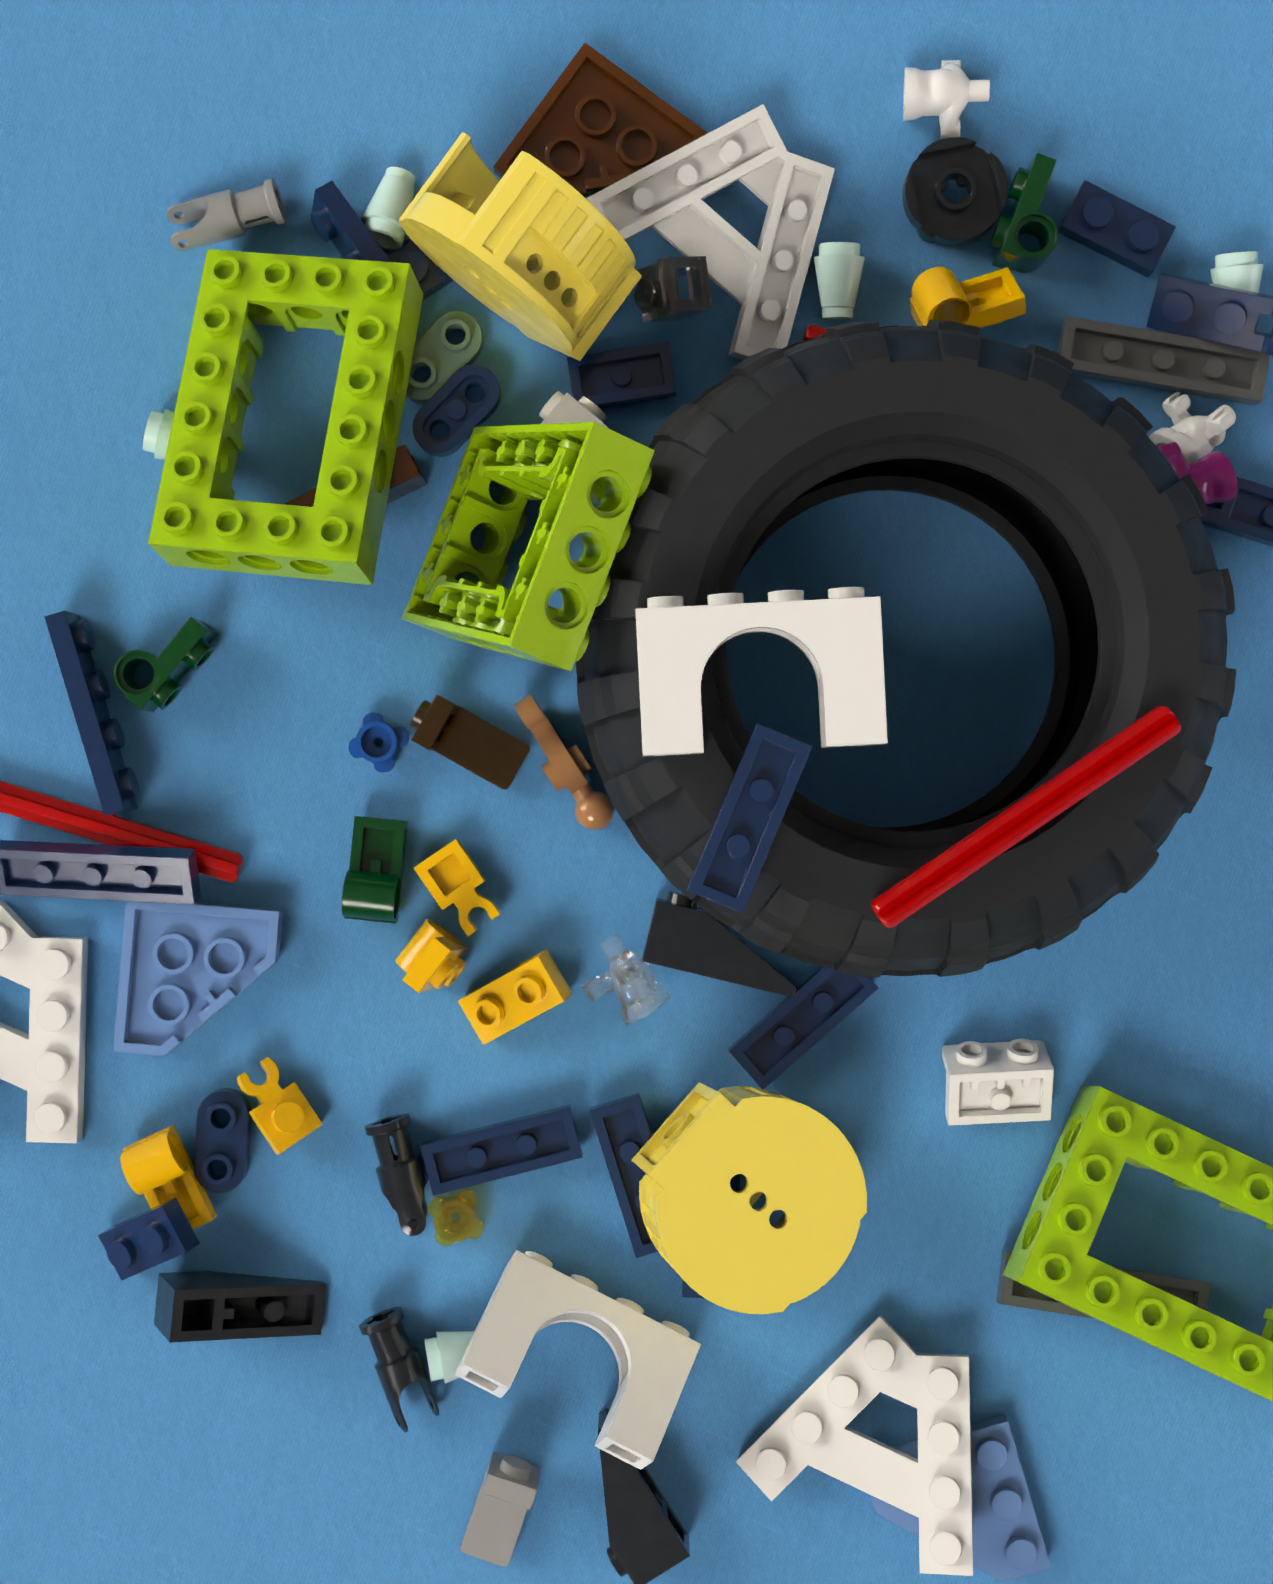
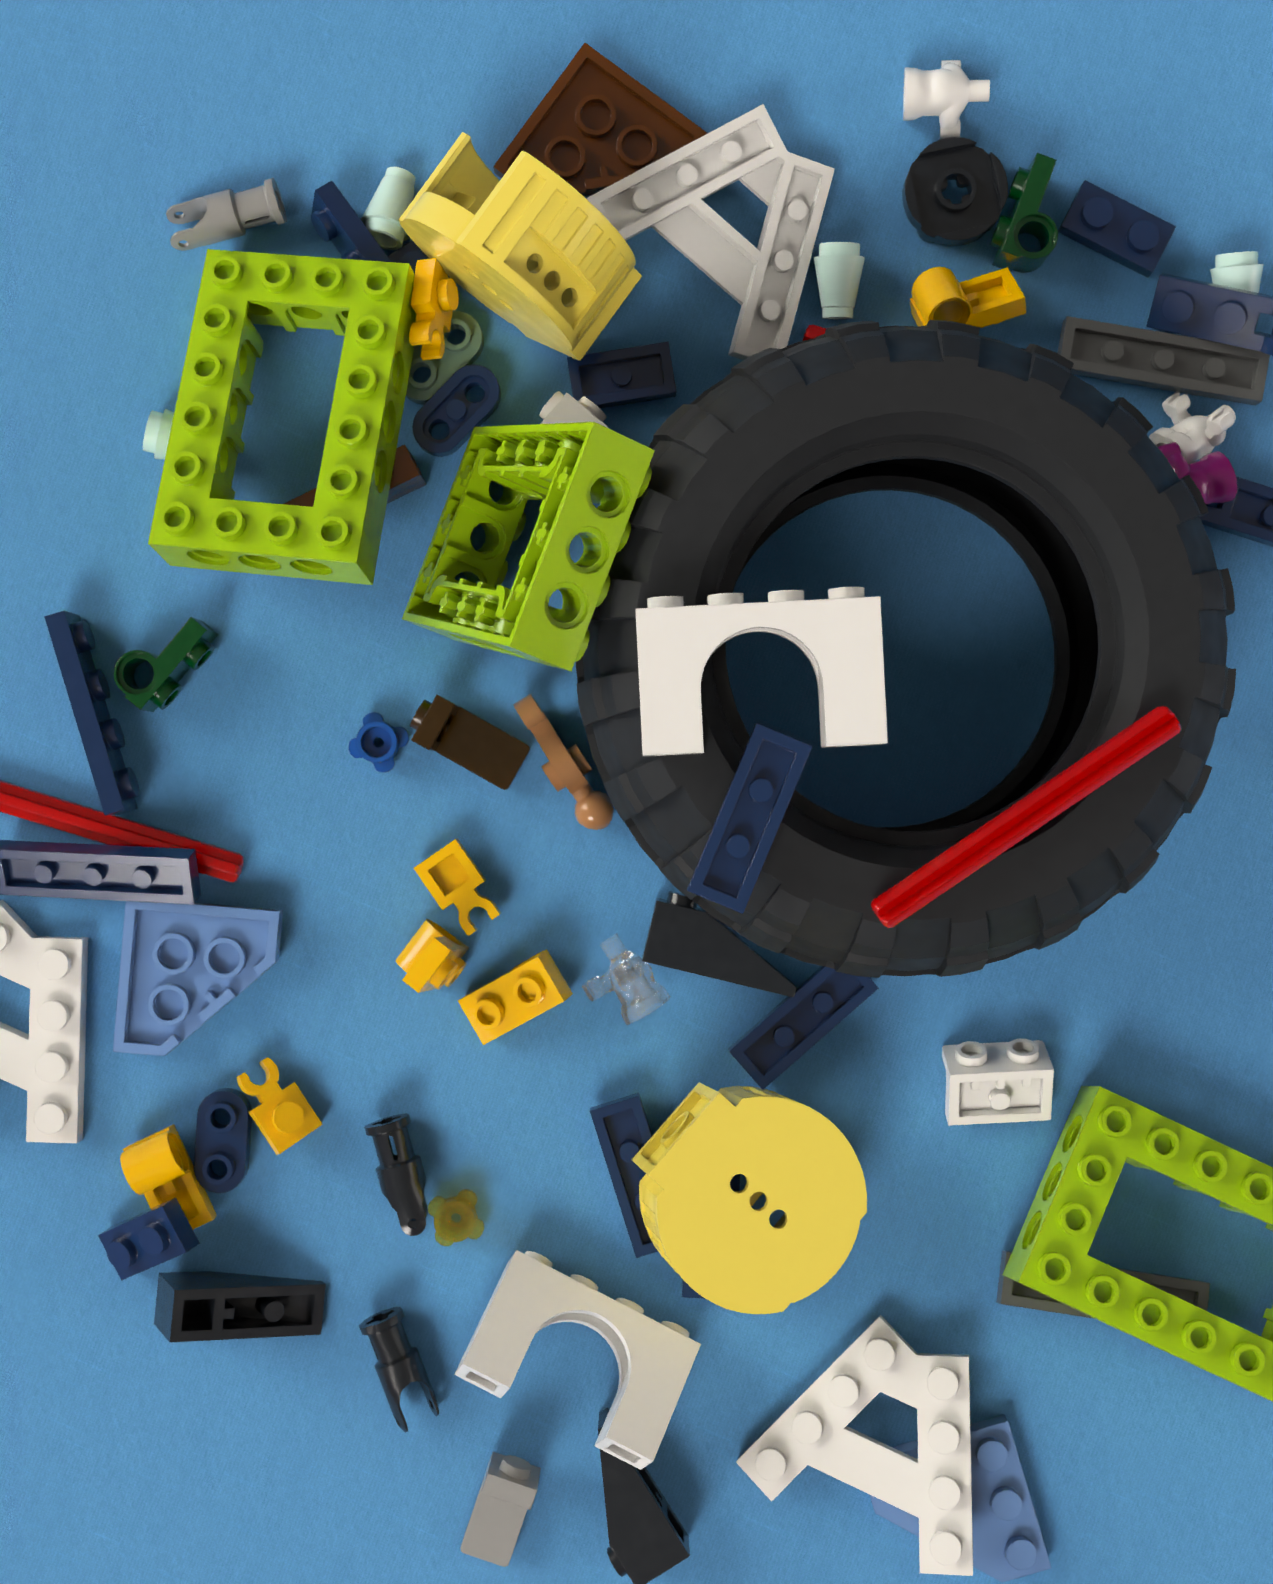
dark green plate [342,816,408,924] -> none
dark blue plate [420,1105,583,1196] -> none
light aqua cone [424,1331,475,1384] -> none
clear smoke brick [634,256,713,322] -> none
none -> yellow plate [409,258,459,360]

